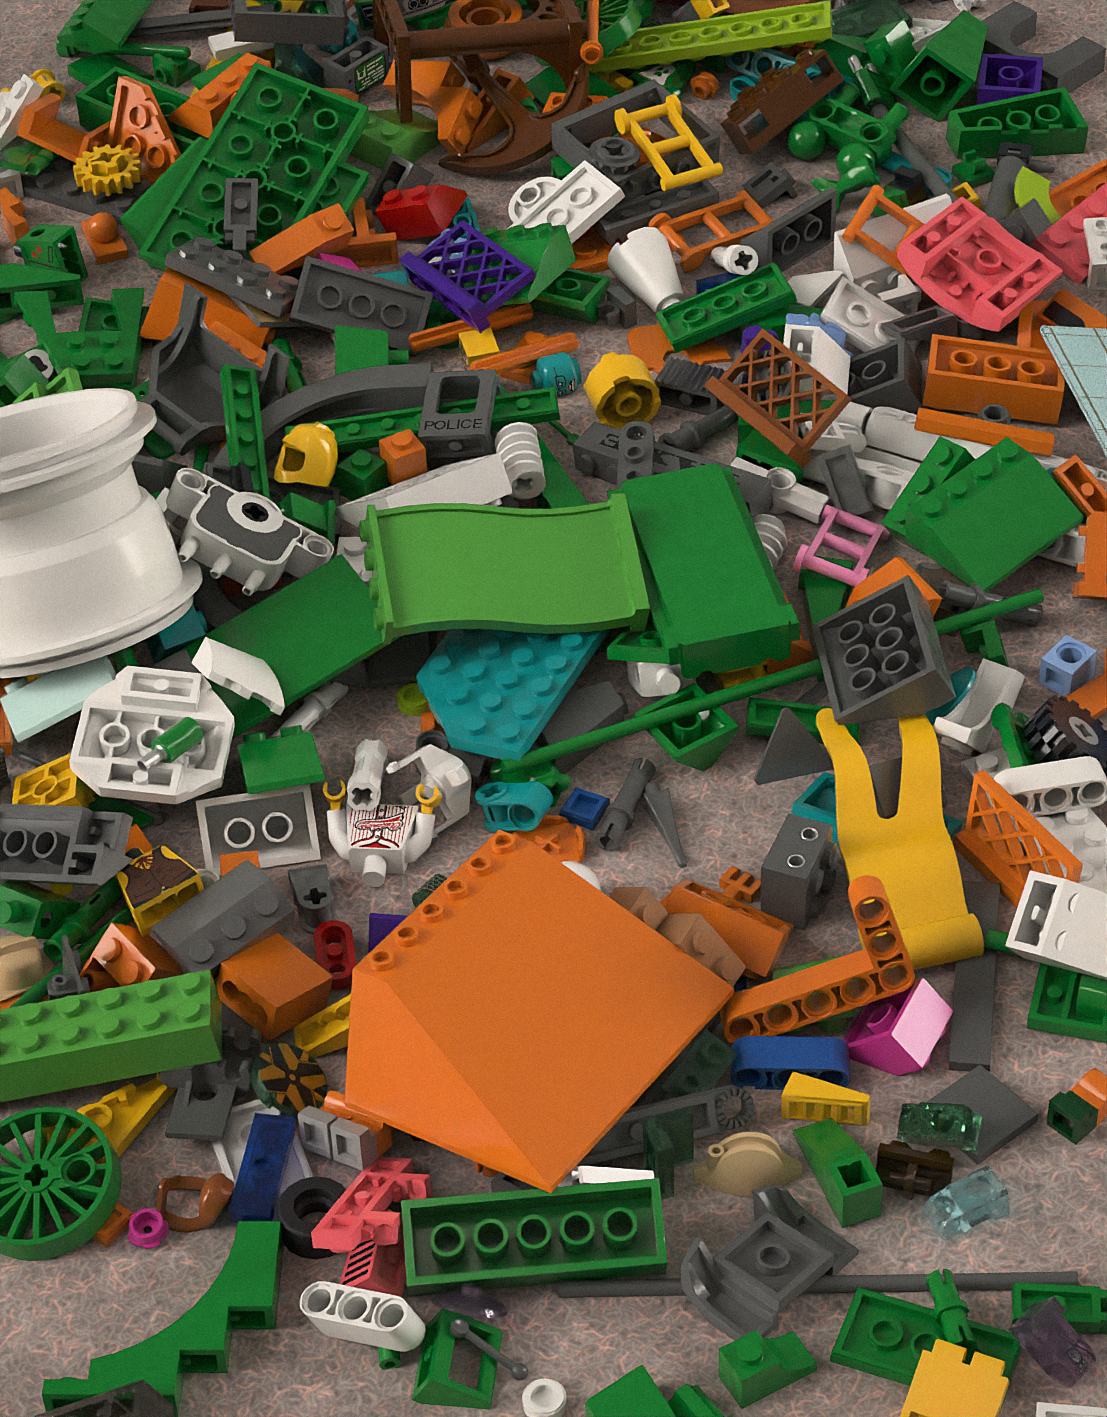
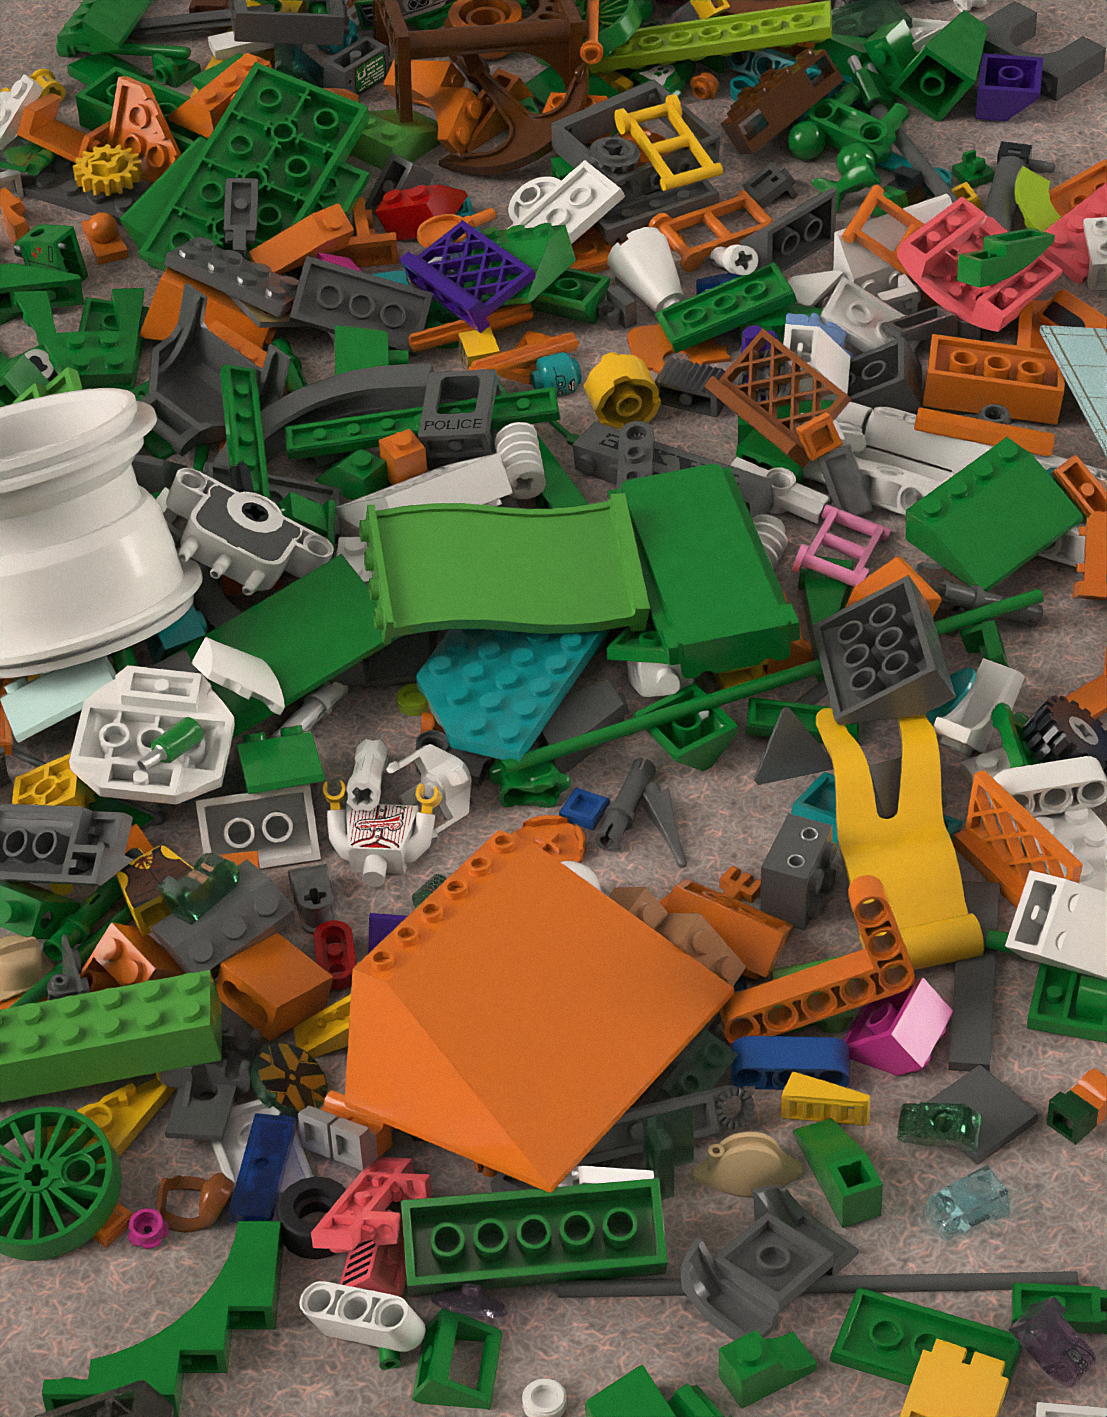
yellow piece [273,422,338,487] -> none
dark grey hinge [449,1318,528,1381] -> none
teal piece [475,781,553,832] -> none
dark grey pin [658,405,738,451] -> none
dark brown hips [876,1140,955,1200] -> none
green arch [881,436,975,555] -> none
green pin [926,1269,977,1356] -> none
green wedge [945,87,1089,159] -> none
dark grey brick [998,198,1052,245] -> none
light blue brick [1039,635,1097,697] -> none
none -> clear green leg [156,852,240,925]
none -> orange piece [417,207,497,248]
none -> orange tile [796,412,842,461]
none -> green slope [957,228,1055,288]

